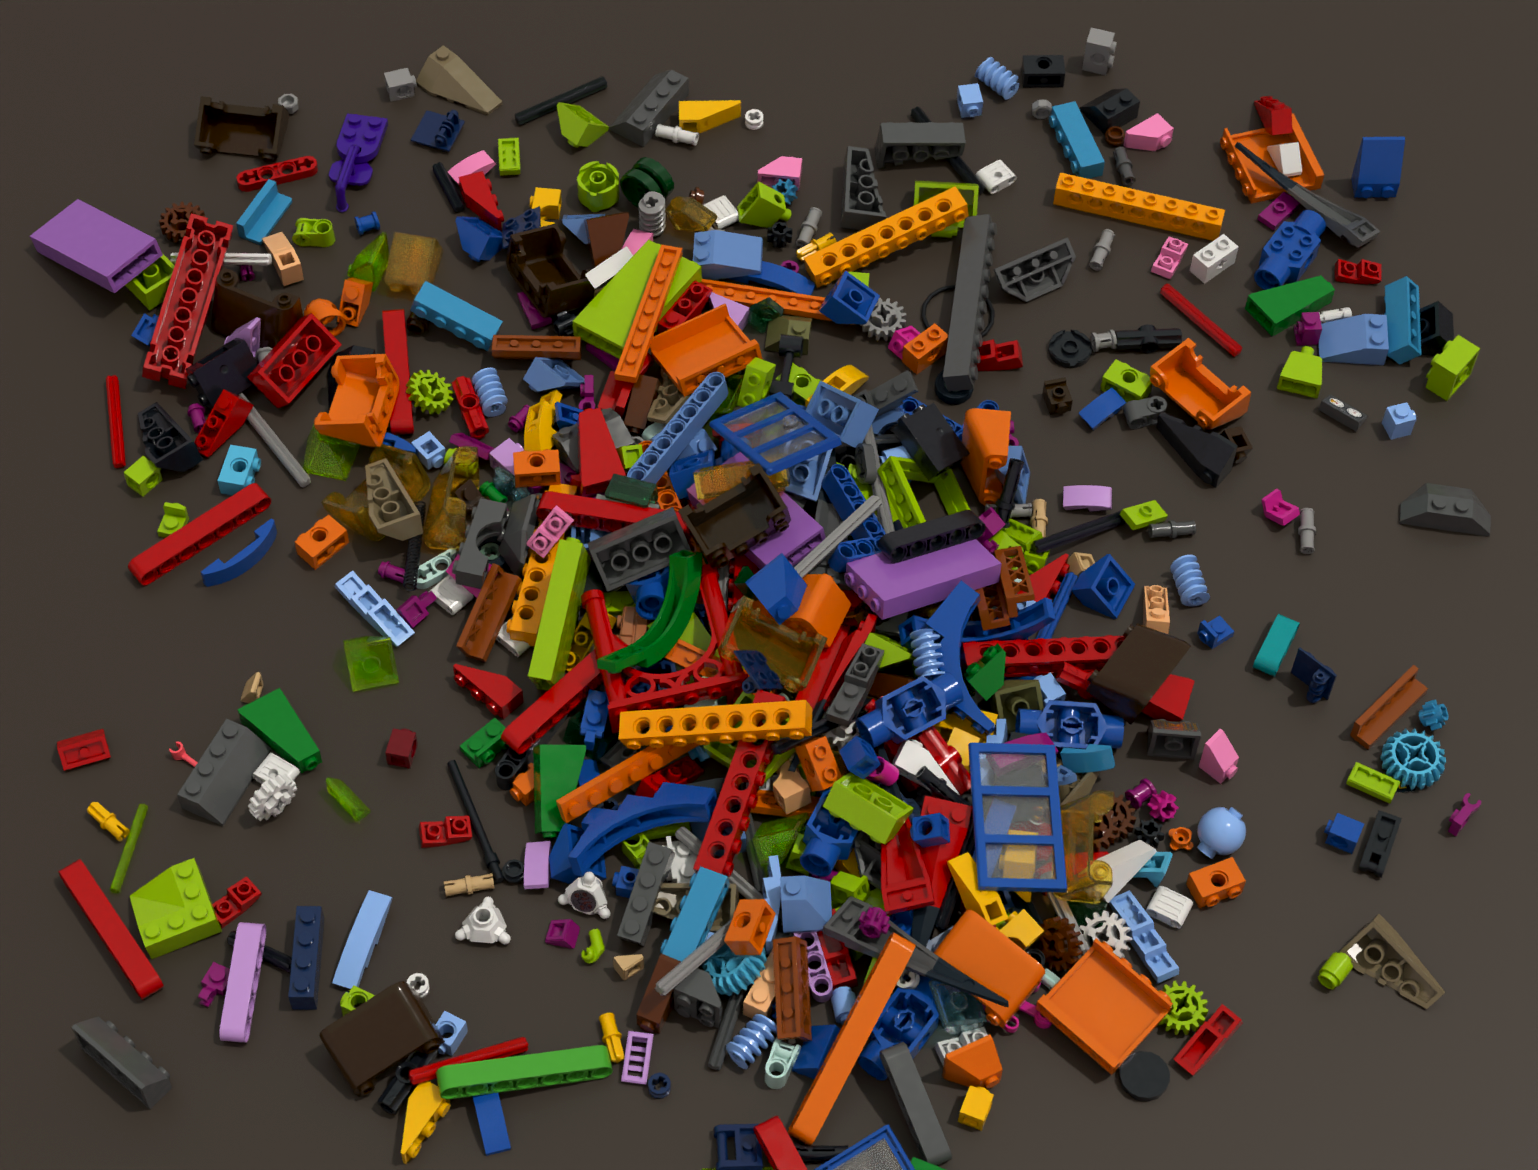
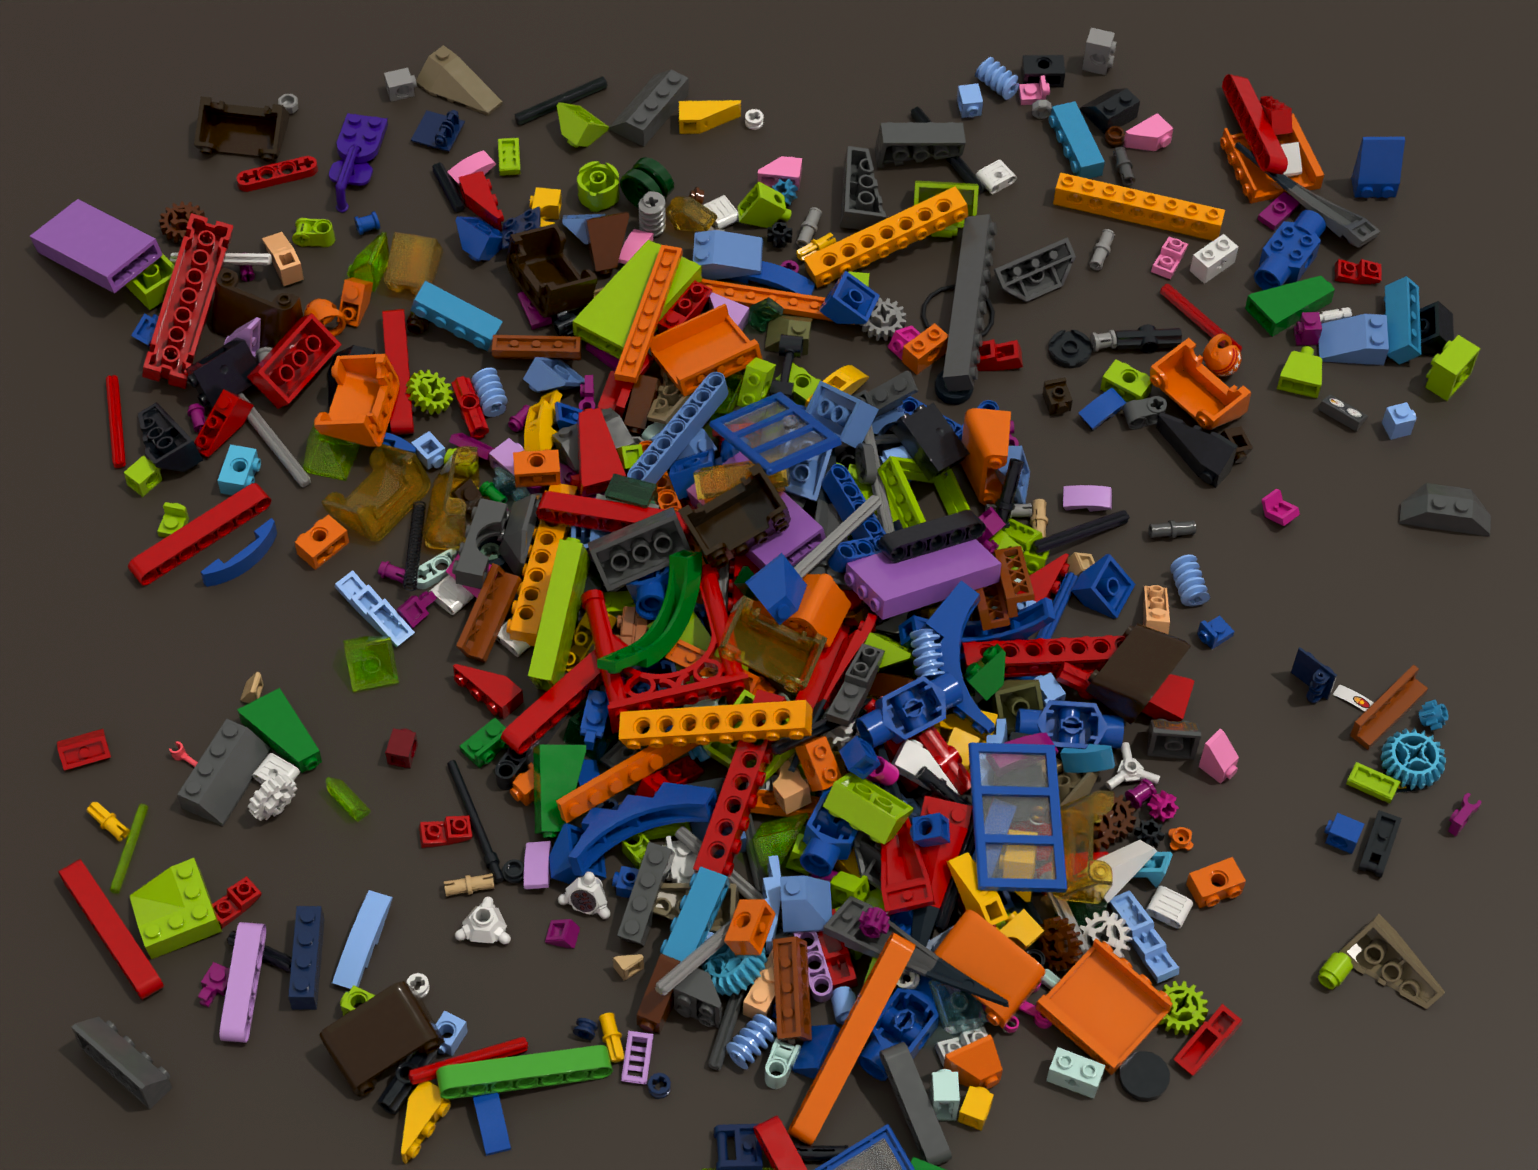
dark azure panel [236,179,292,245] -> none
dark tan wedge [365,458,423,541] -> none
bright pink slope [526,505,574,558] -> none
lime arm [581,929,605,963] -> none
white sticker [585,246,633,288] -> none
white pin [655,124,699,146] -> none
dark blue hinge [734,650,783,694] -> none
medium blue tile [1043,765,1078,785] -> none
lime plate [1120,500,1168,530] -> none
light blue brick [1197,807,1246,859] -> none
teal beam [1253,614,1300,677] -> none
light grey pin [1298,508,1316,554] -> none
none -> dark blue bush [573,1018,598,1040]
none -> light aqua brick [929,1069,960,1121]
none -> bright pink bracket [1018,76,1050,105]
none -> light aqua brick [1046,1047,1106,1099]
none -> white piece [1105,742,1160,790]
none -> orange helmet [1203,334,1242,377]
none -> red beam [1222,74,1288,175]
none -> white sticker [1333,685,1374,712]

